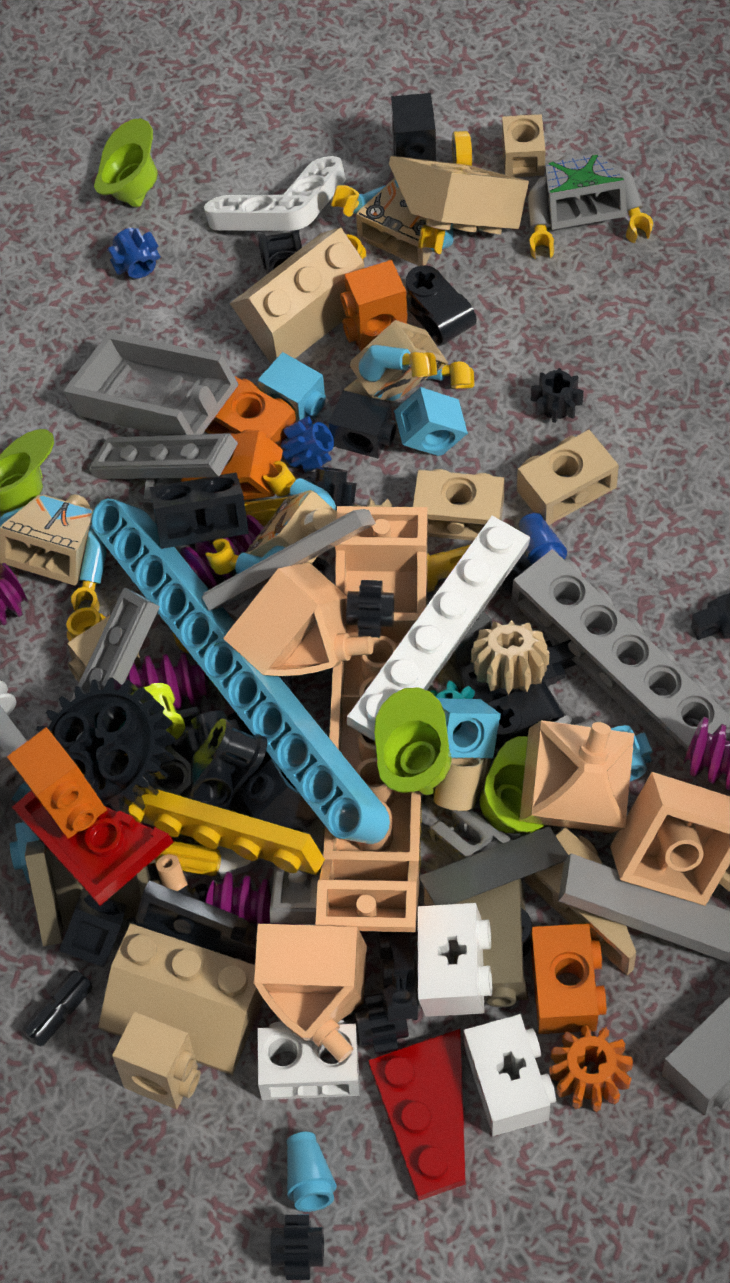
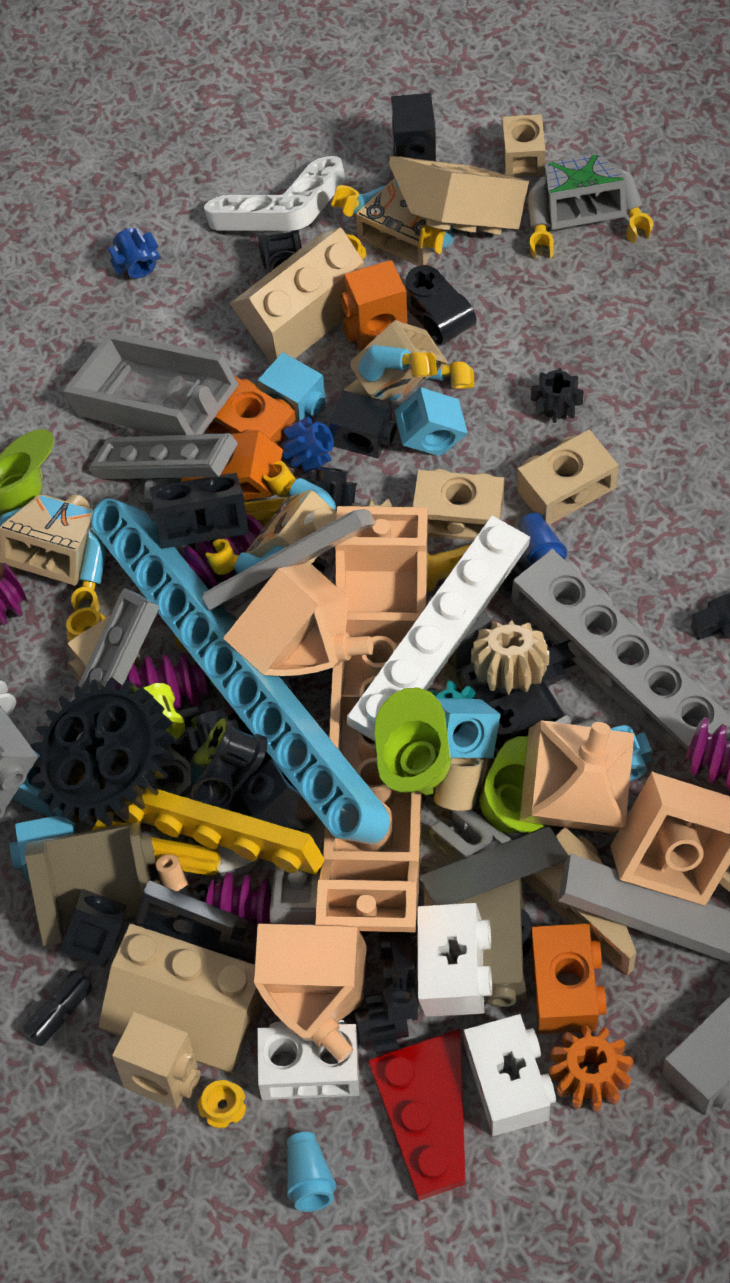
orange brick [7,727,107,839] -> none
red wing [12,791,174,906] -> none
lime piece [94,118,158,208] -> none
black gear [271,1214,324,1280] -> none
black gear [346,580,394,638] -> none
yellow tile [452,131,472,166] -> none
none -> yellow plate [198,1080,246,1128]

